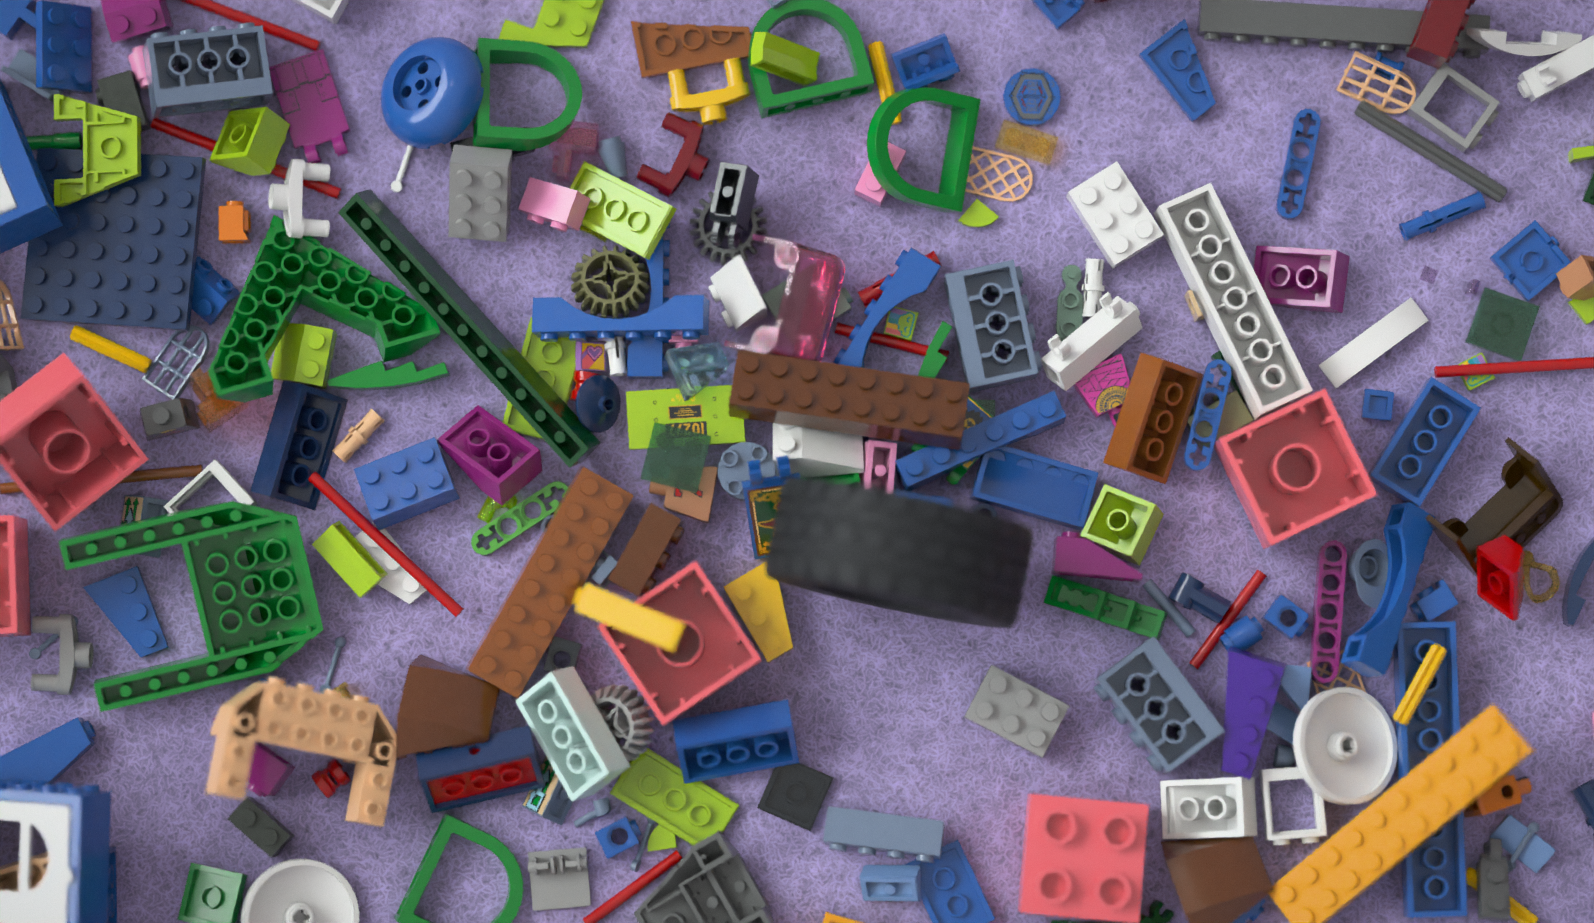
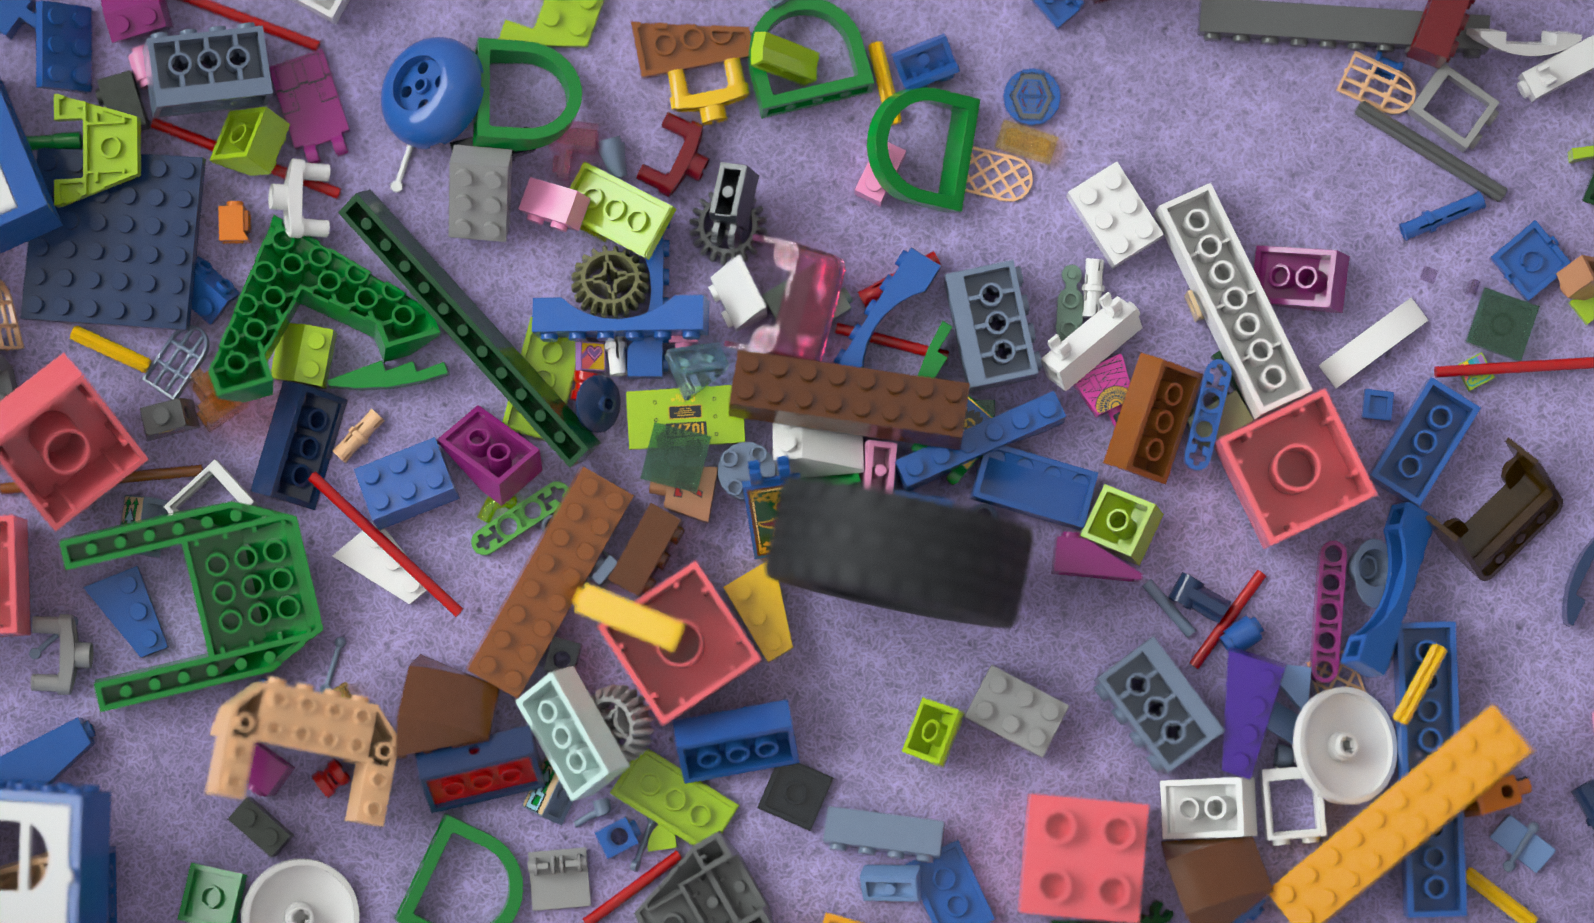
sand blue panel [1,48,63,102] -> none
lime piece [312,521,388,598] -> none
tile [883,307,918,341] -> none
lime tile [958,199,999,228] -> none
green slope [1043,575,1168,641] -> none
blue wing [1139,19,1216,123] -> none
blue brick [1261,594,1309,639] -> none
blue beam [1276,109,1321,220] -> none
blue brick [1409,579,1459,622] -> none
dark grey hinge [1476,838,1510,922] -> none
red slope [1477,535,1524,622] -> none
clear yellow piece [1523,550,1560,603] -> none
none -> lime slope [901,697,965,768]

